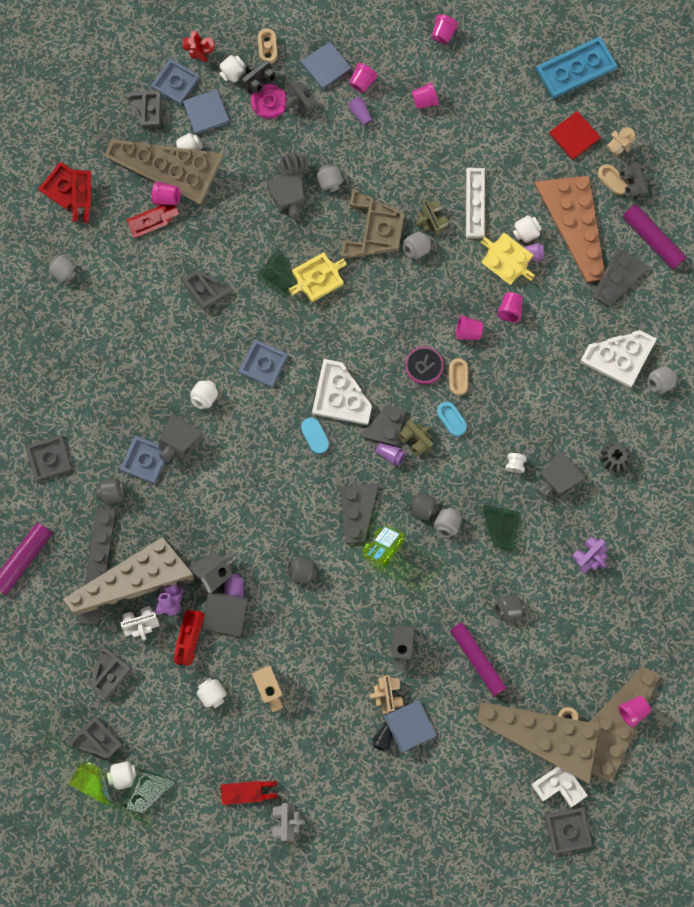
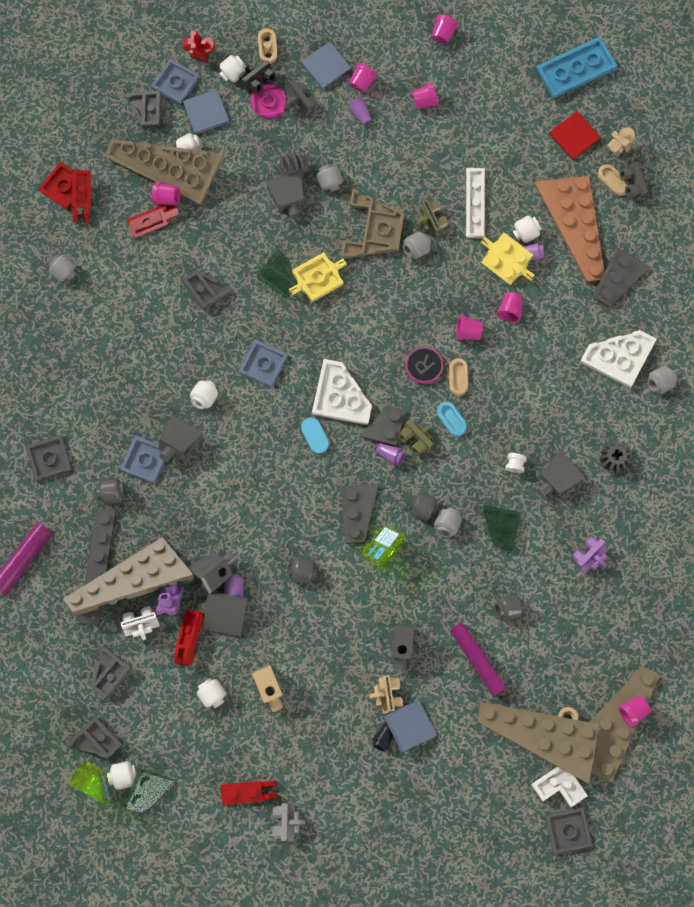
magenta brick [622,204,687,270] -> none

